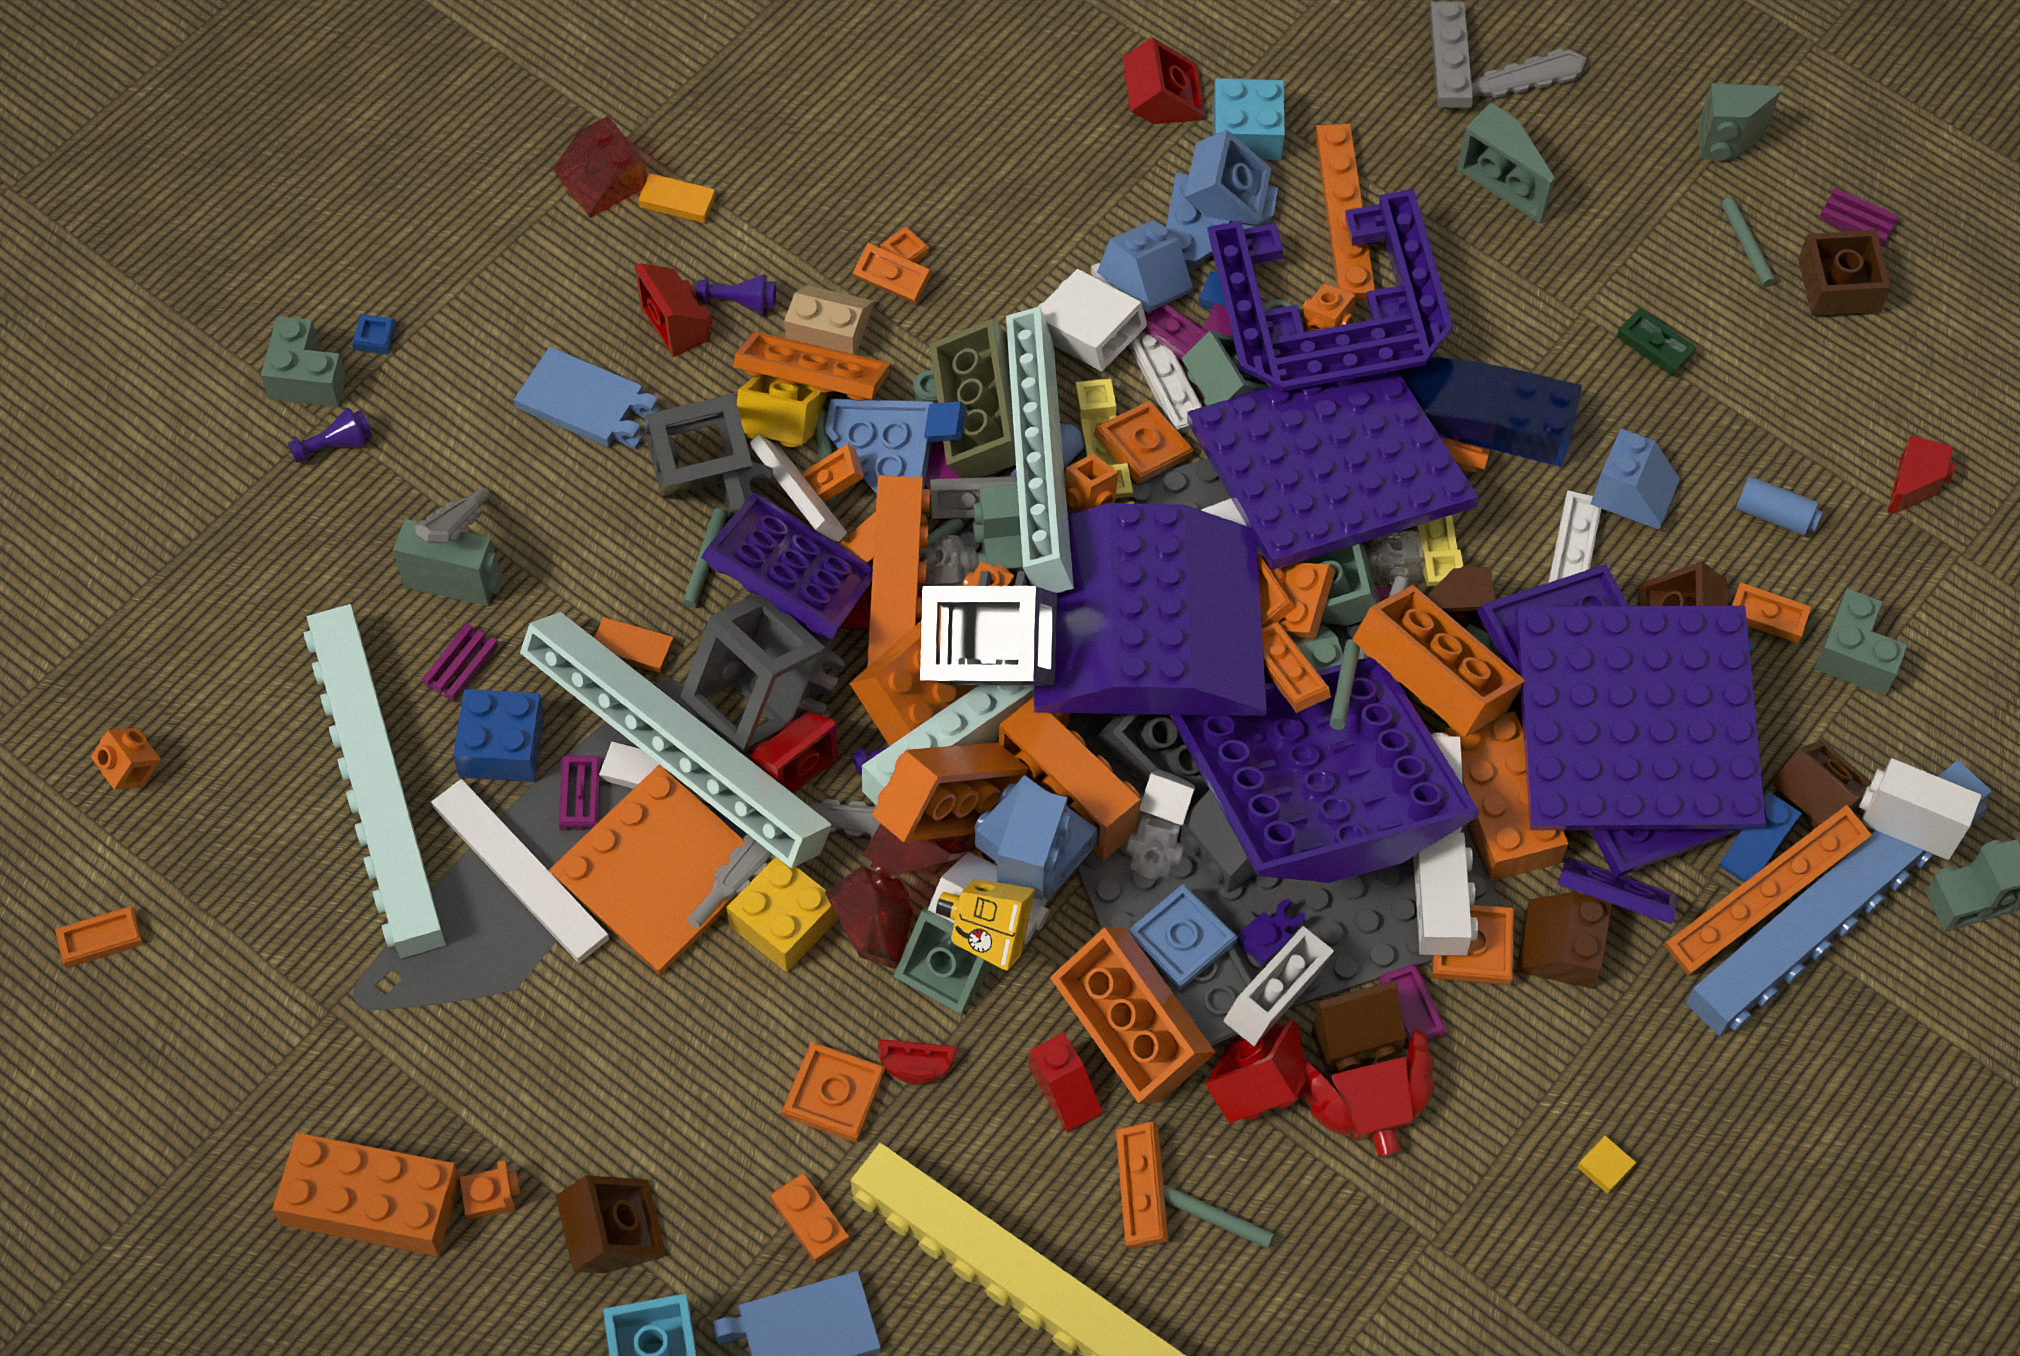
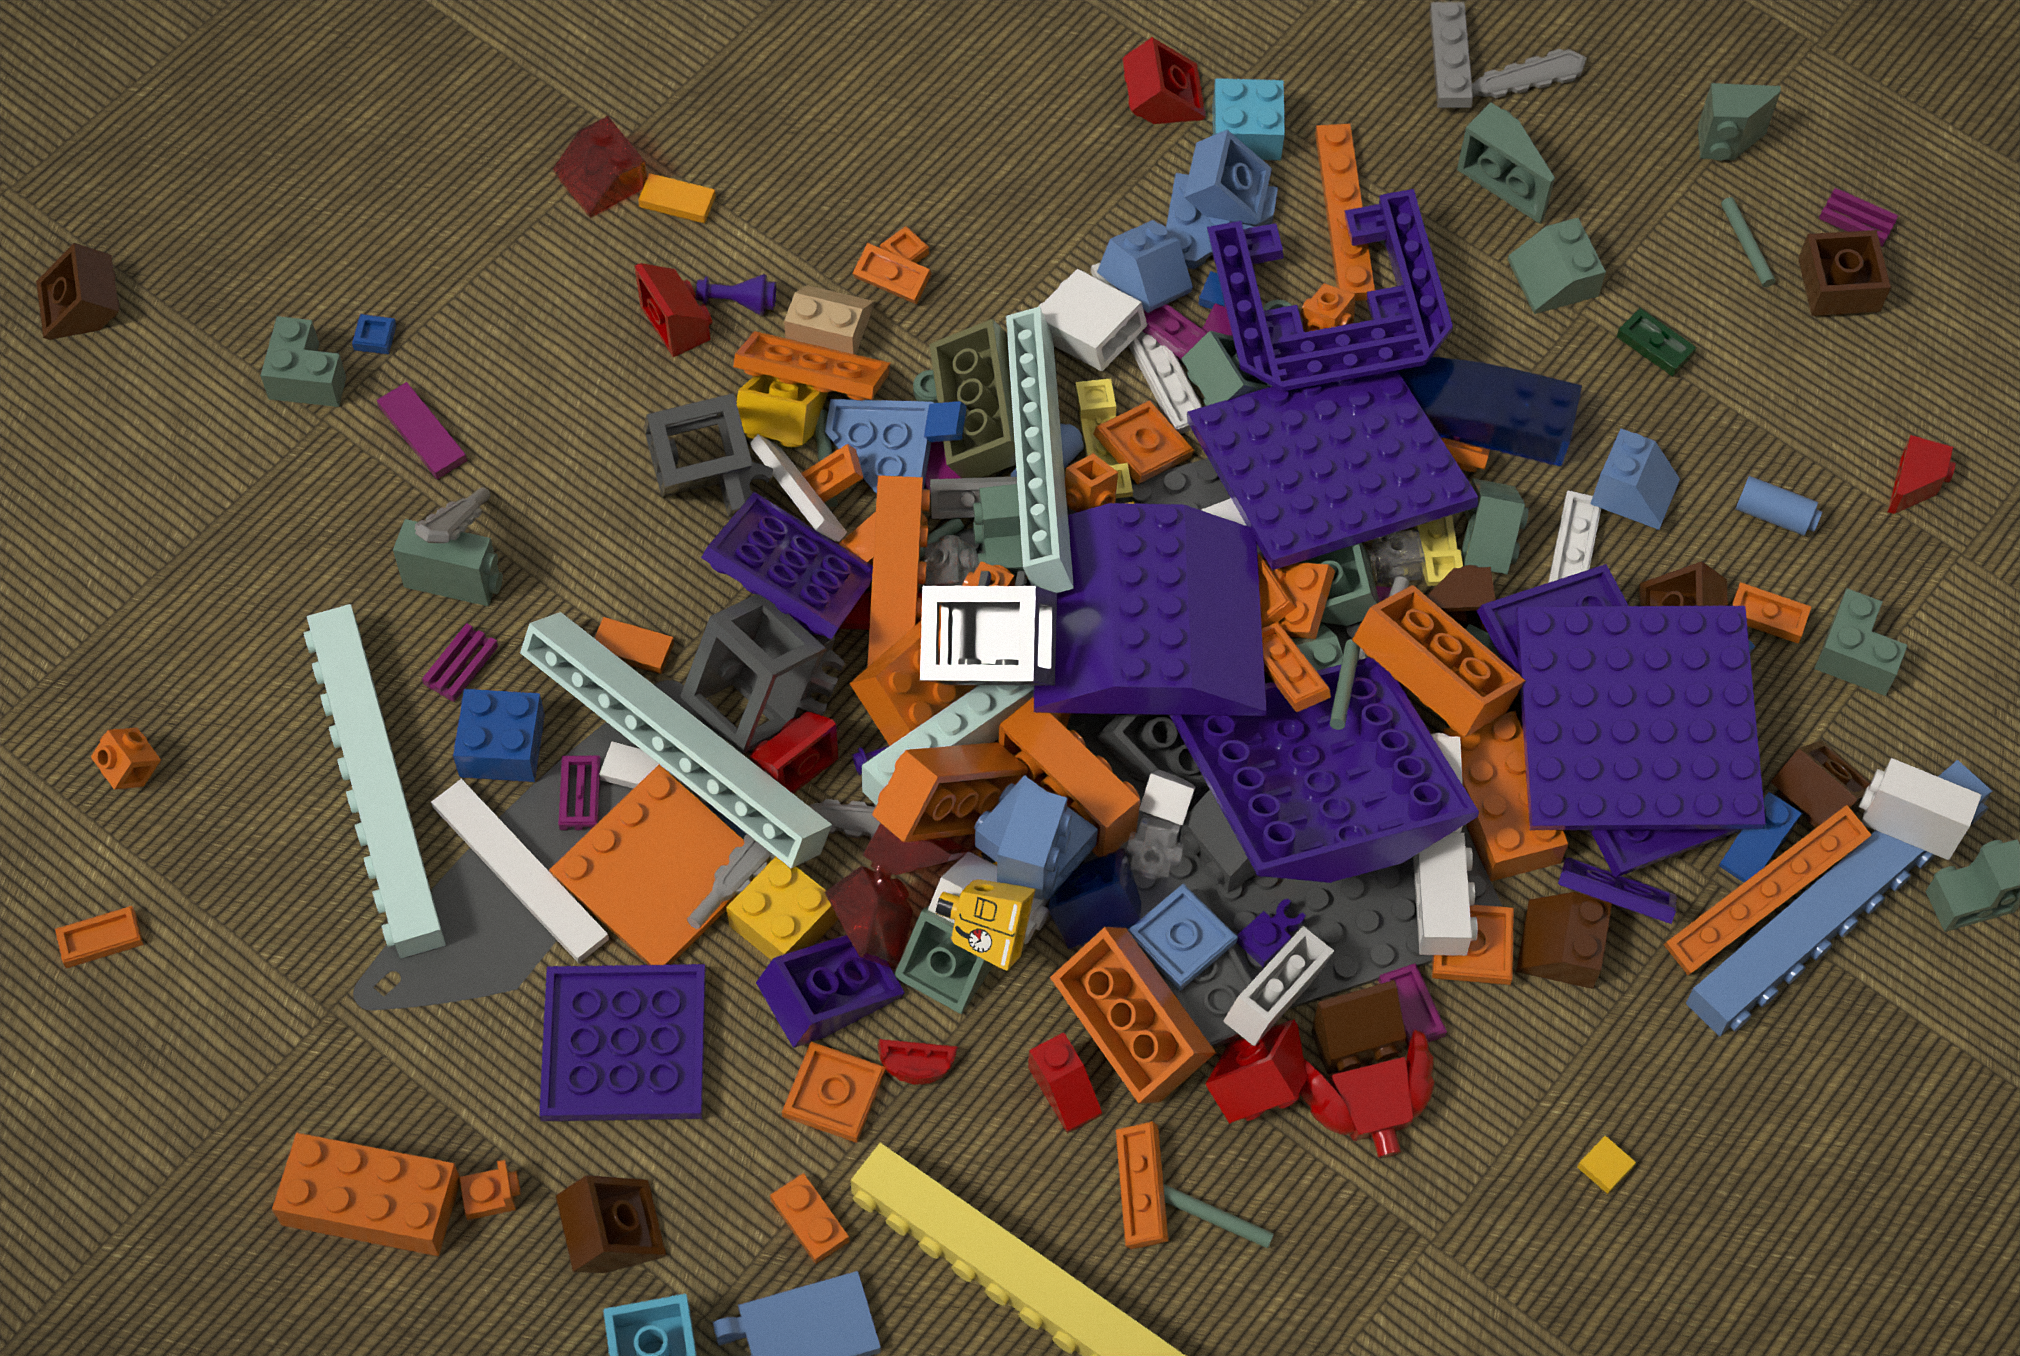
dark purple piece [288,408,372,464] -> none
medium blue tile [513,346,660,449] -> none
sand green bar [683,508,728,608] -> none
none -> reddish brown slope [36,243,120,340]
none -> magenta tile [376,382,467,479]
none -> dark purple plate [539,964,706,1121]
none -> dark purple slope [756,929,905,1048]
none -> clear blue slope [1049,848,1142,949]
none -> sand green brick [1461,478,1528,574]
none -> sand green slope [1507,218,1606,314]

